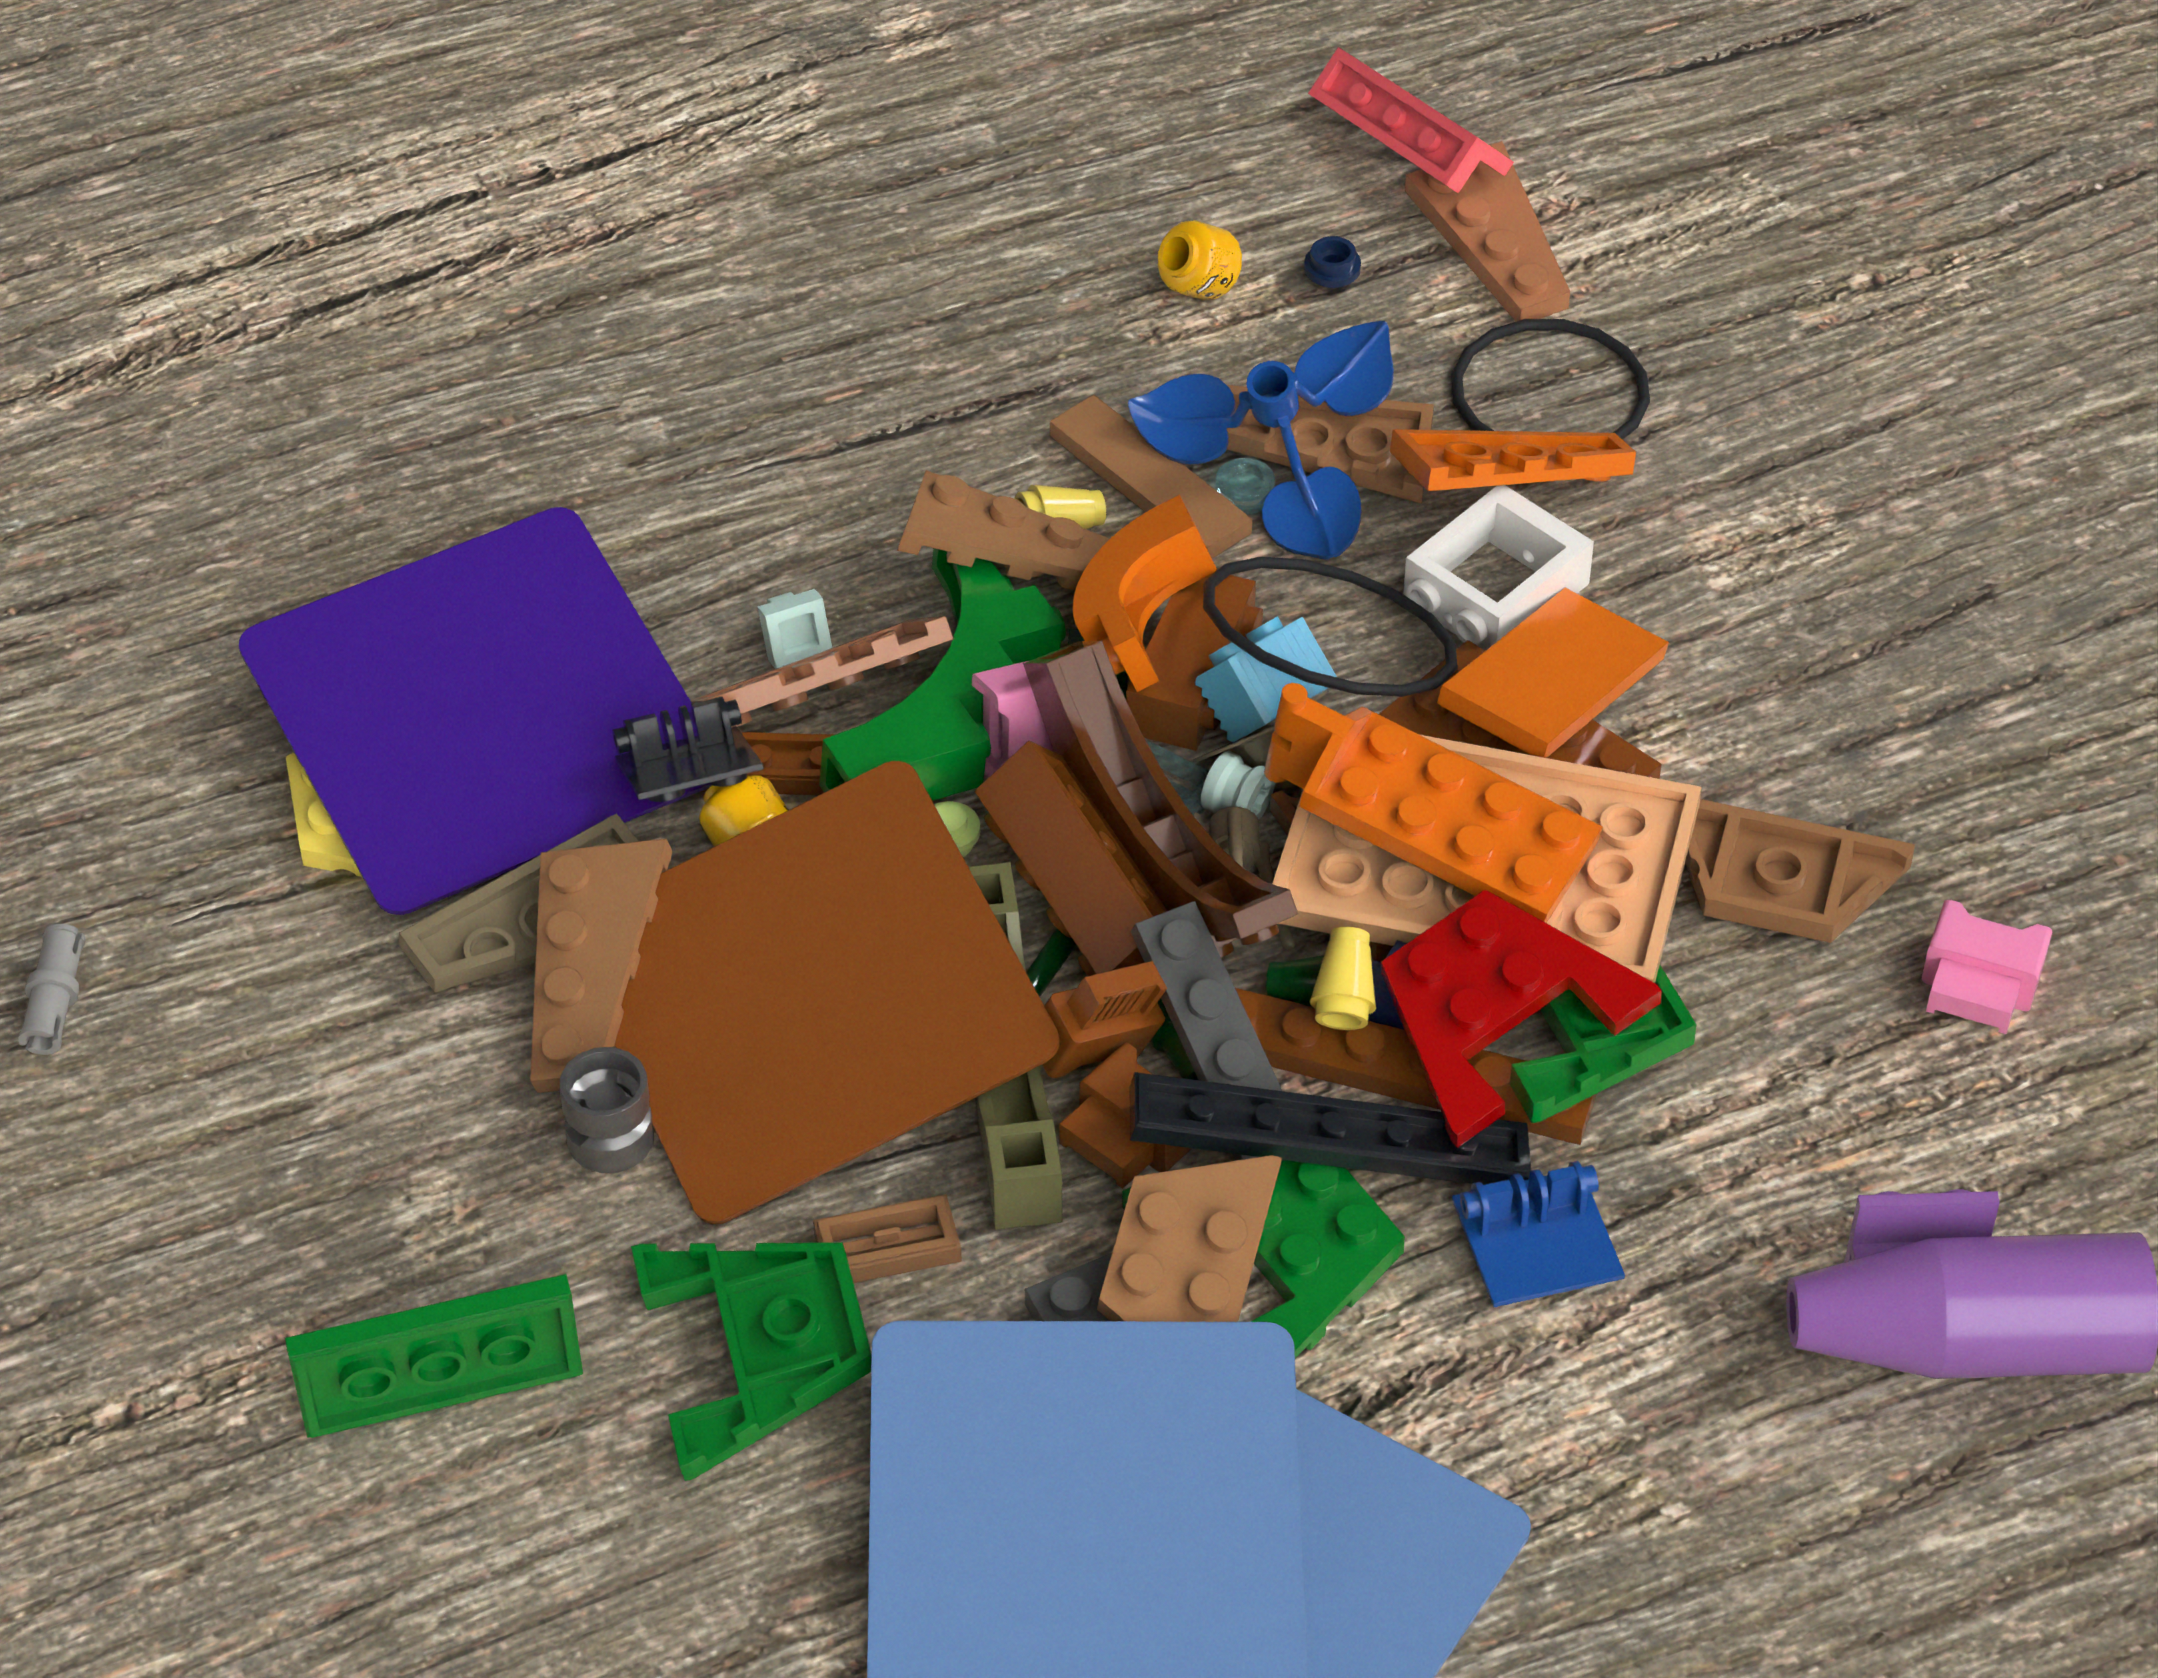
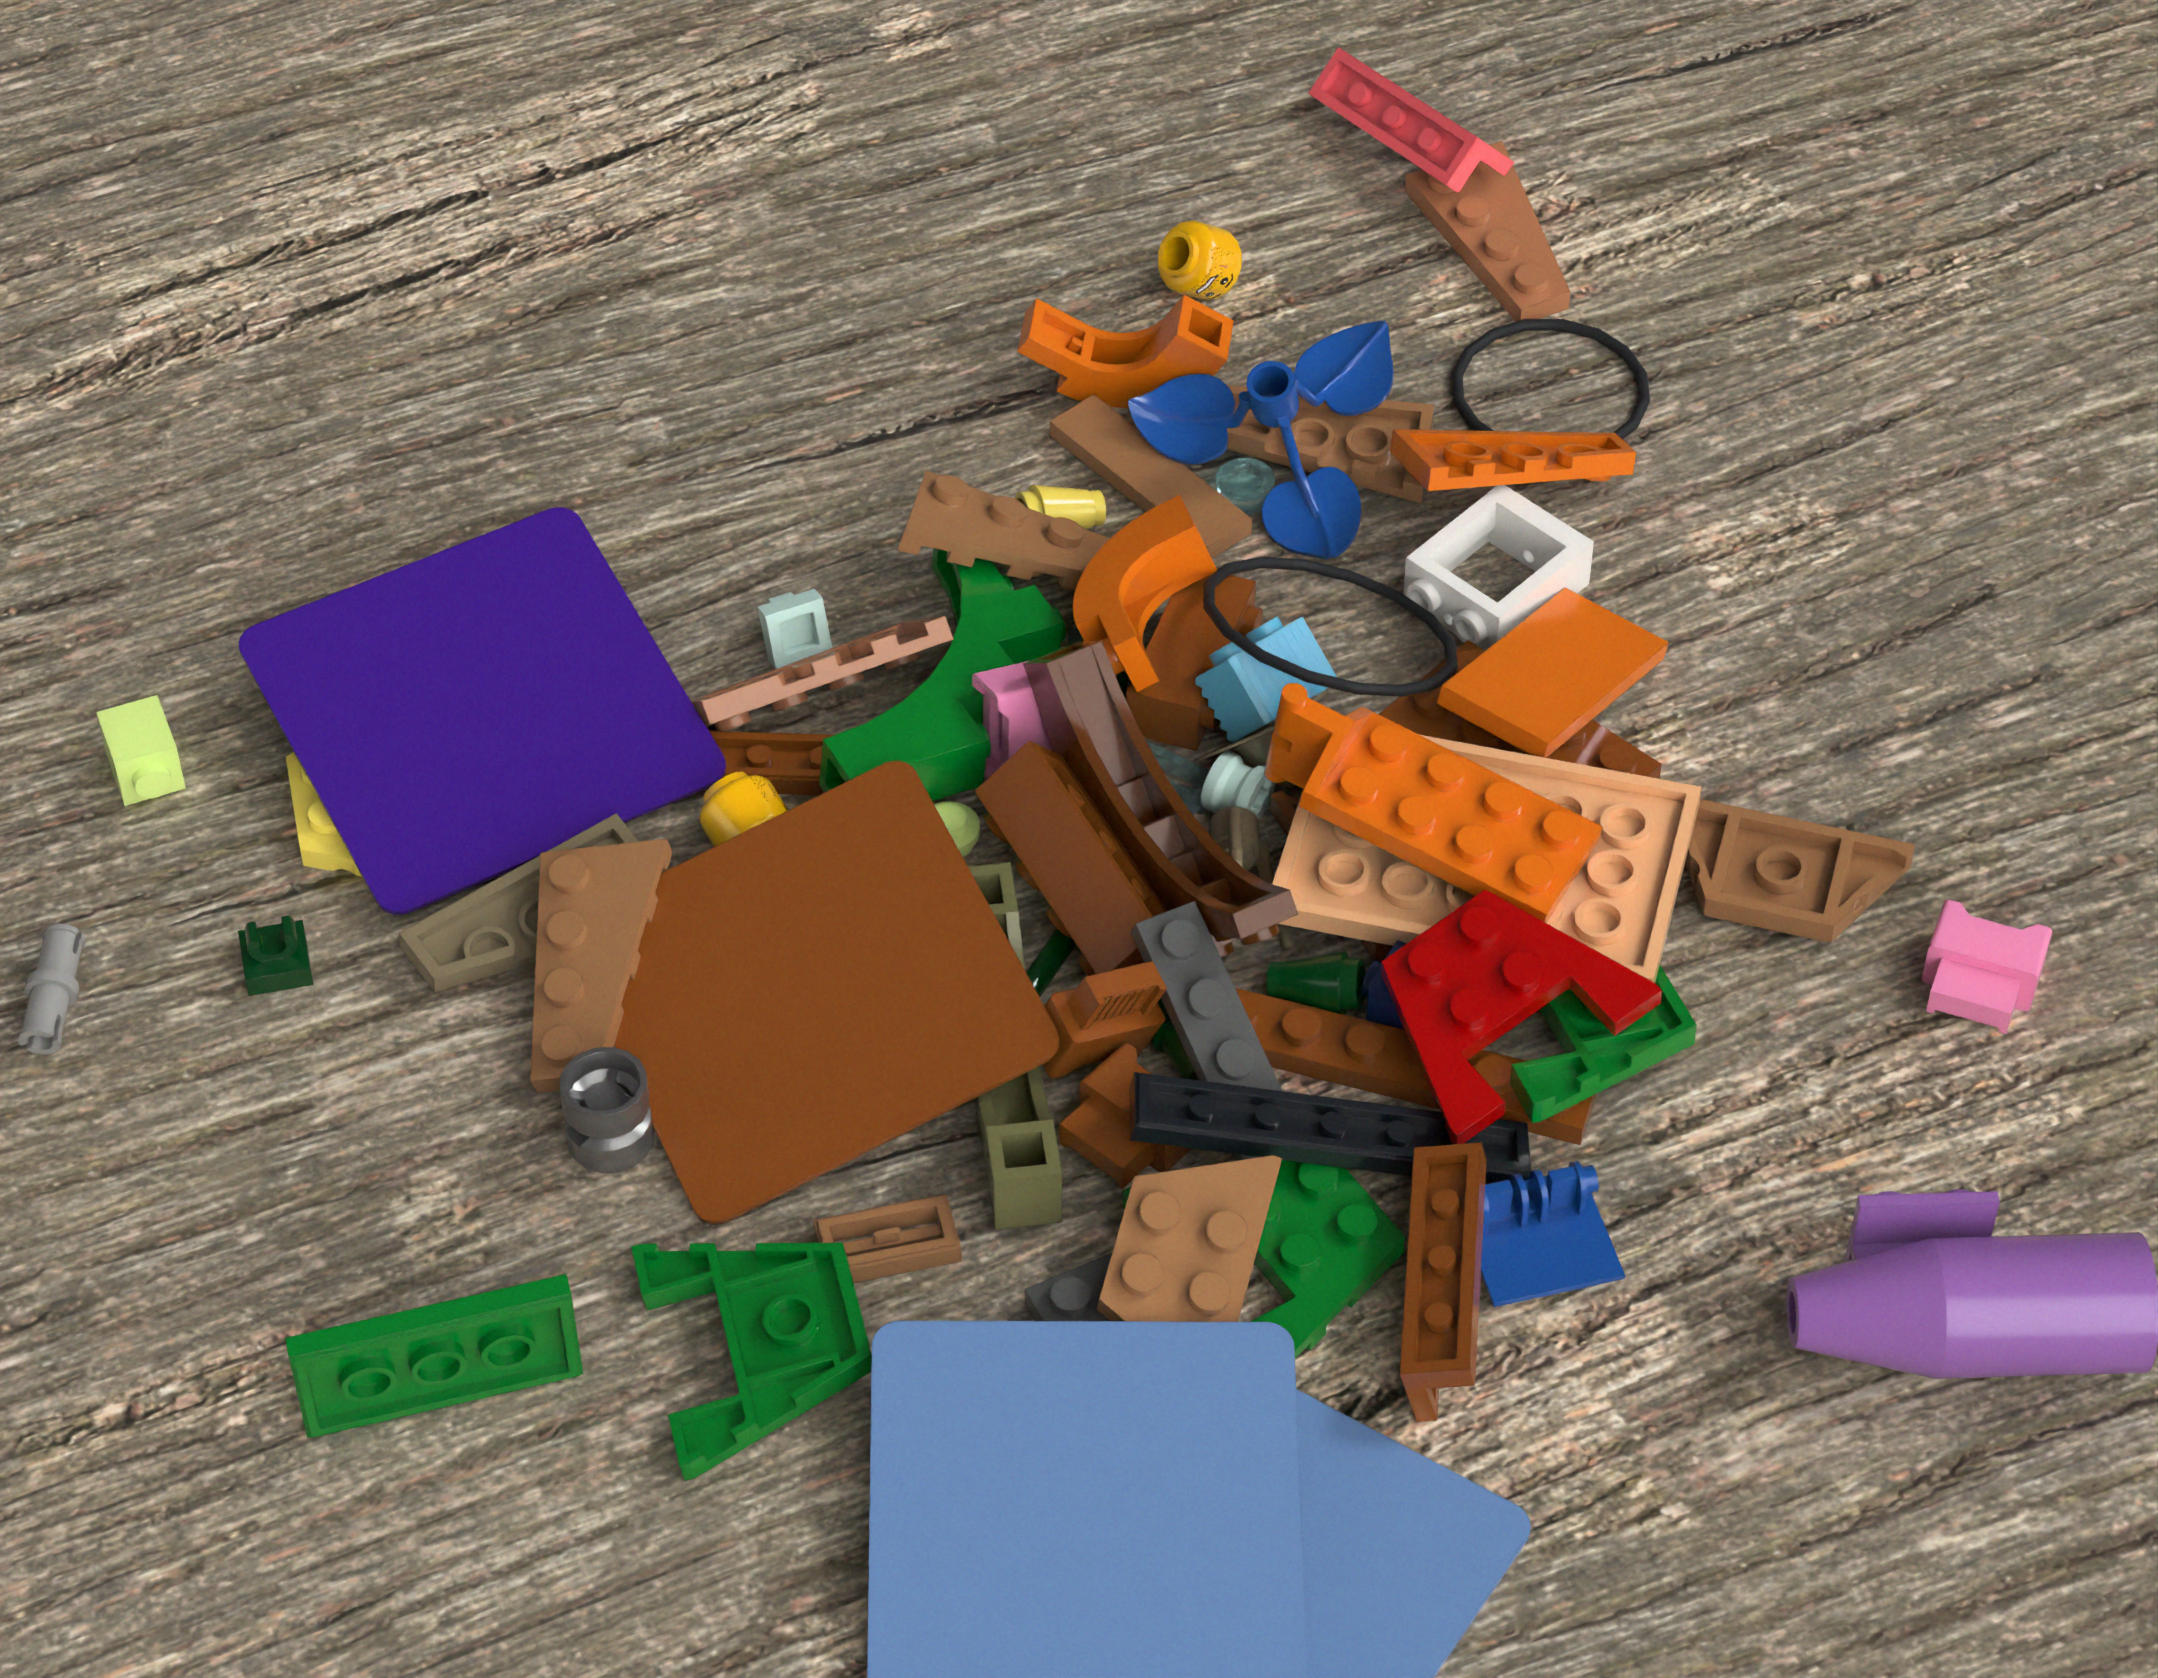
black hinge [612,696,764,802] -> none
dark blue plate [1304,236,1361,288] -> none
light yellow cone [1310,927,1376,1030] -> none
none -> yellowish green brick [96,695,186,806]
none -> dark green tile [238,915,314,996]
none -> orange arch [1017,295,1234,408]
none -> dark orange fence [1400,1142,1487,1422]

